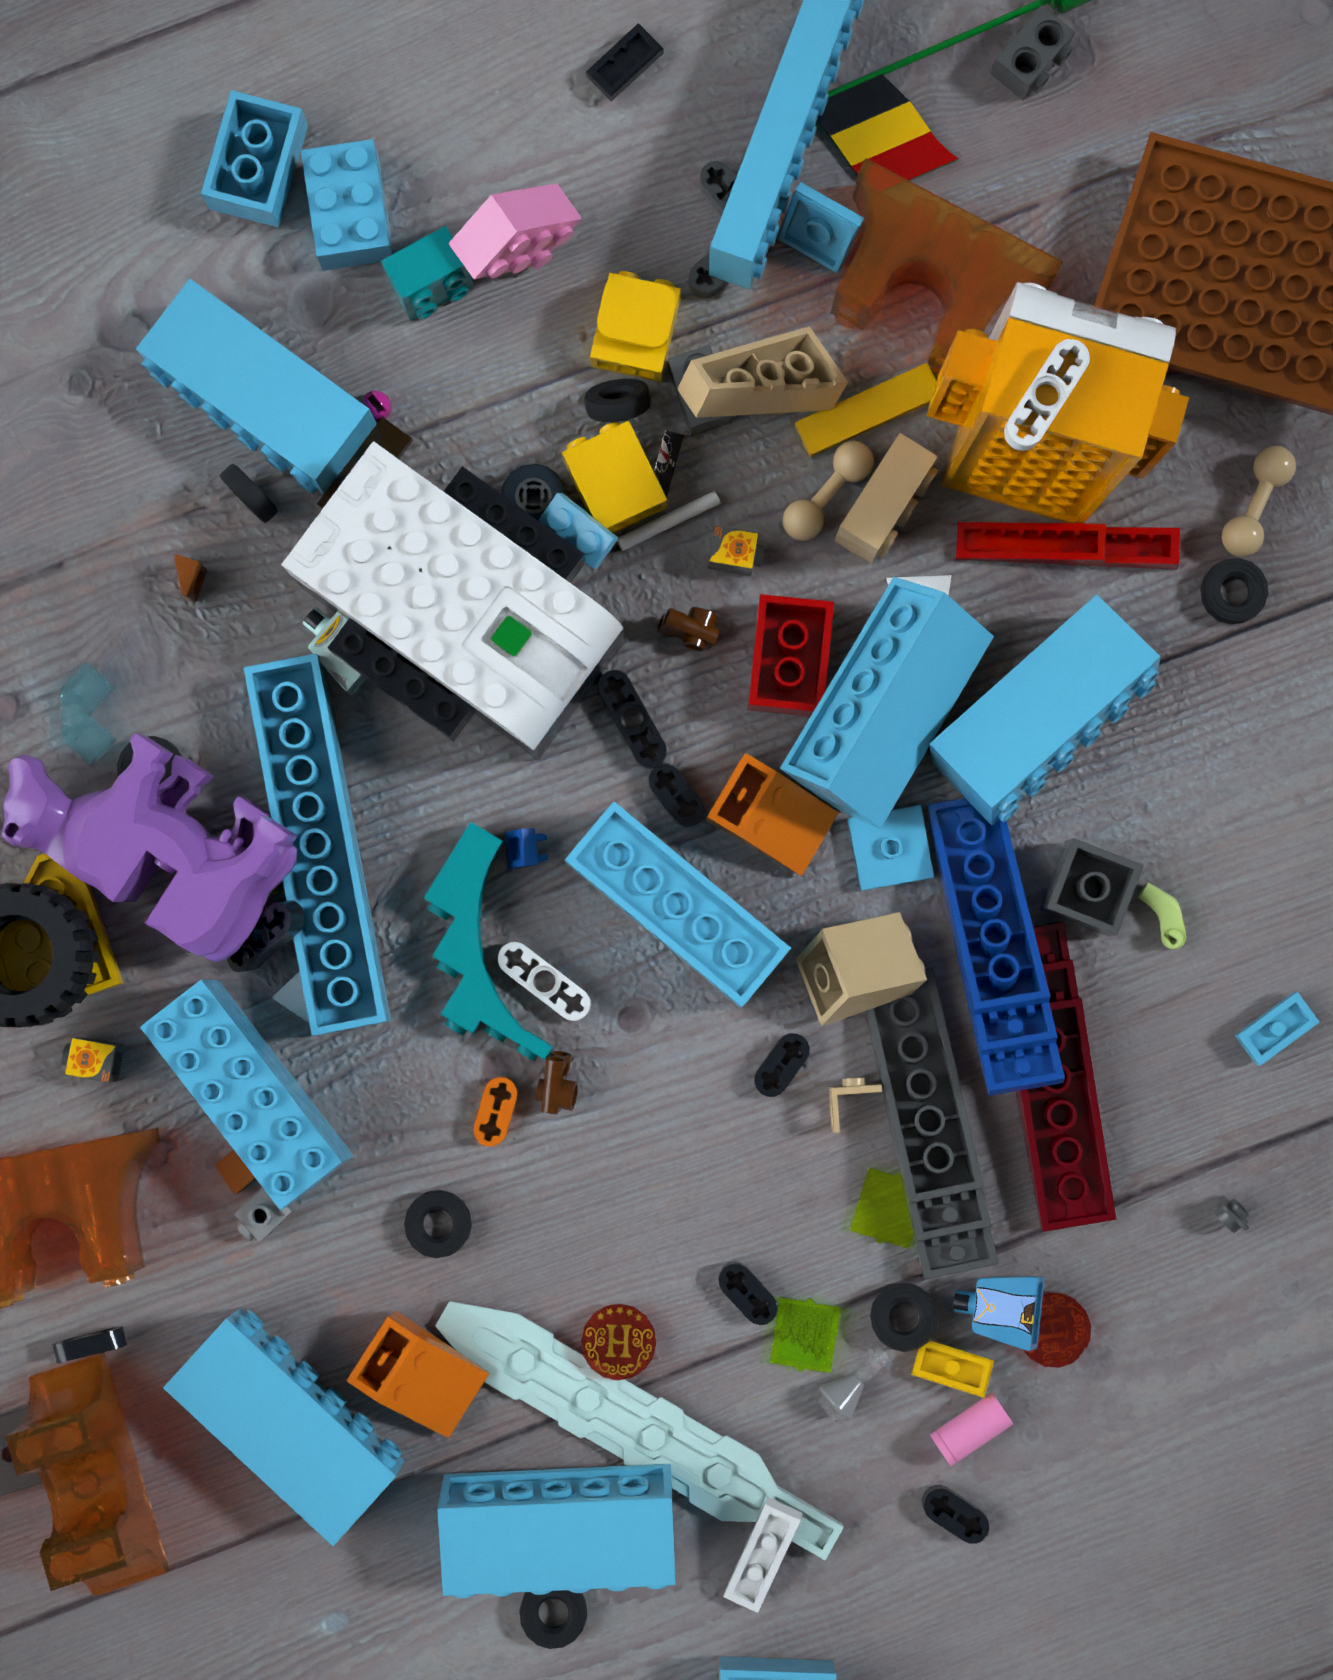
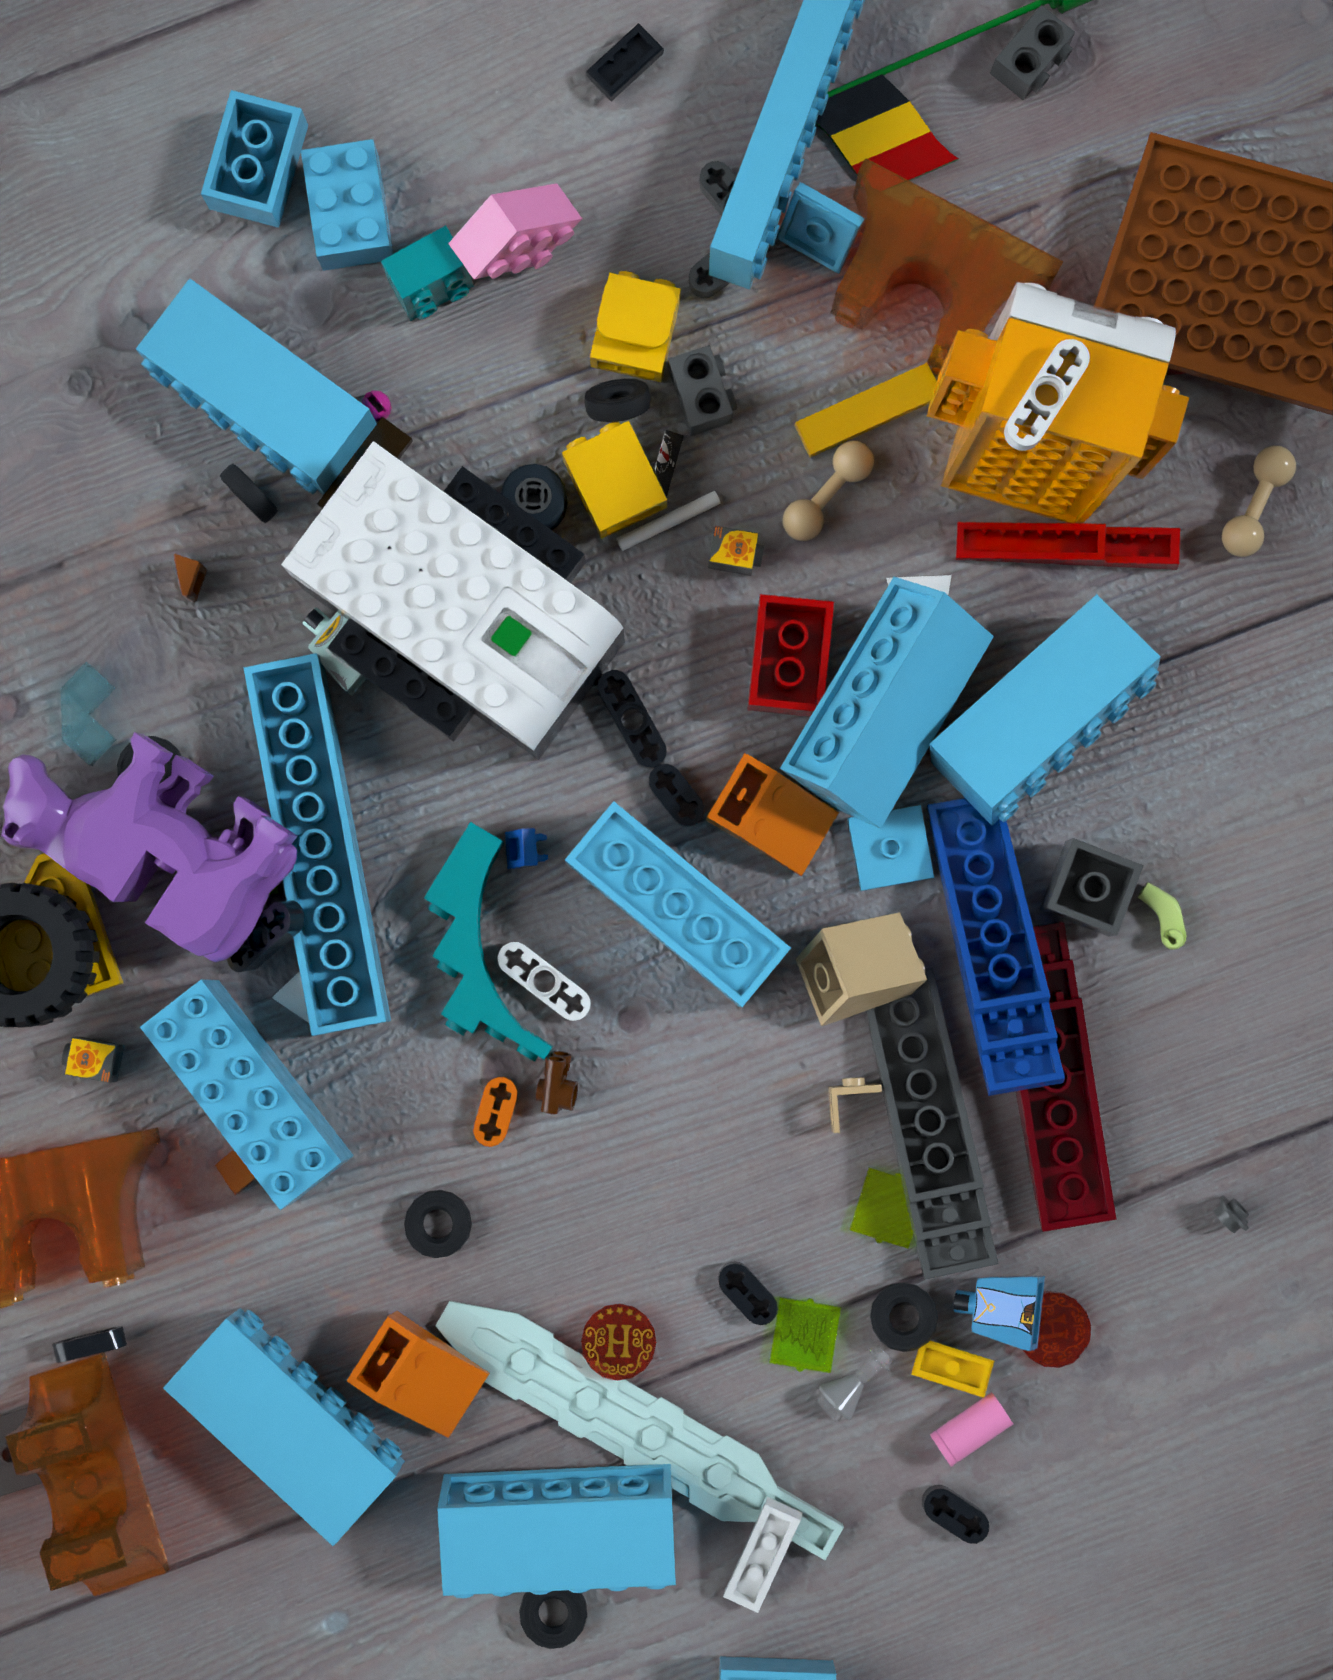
light grey brick [234,1187,297,1242] -> none
medium azure plate [538,493,619,568] -> none
reddish brown plate [657,607,720,651] -> none
tan wedge [677,326,848,418] -> none
black beam [754,1033,810,1097] -> none
tan brick [835,433,938,564] -> none
black tyre [1200,558,1269,624] -> none
medium azure plate [1234,992,1319,1066] -> none

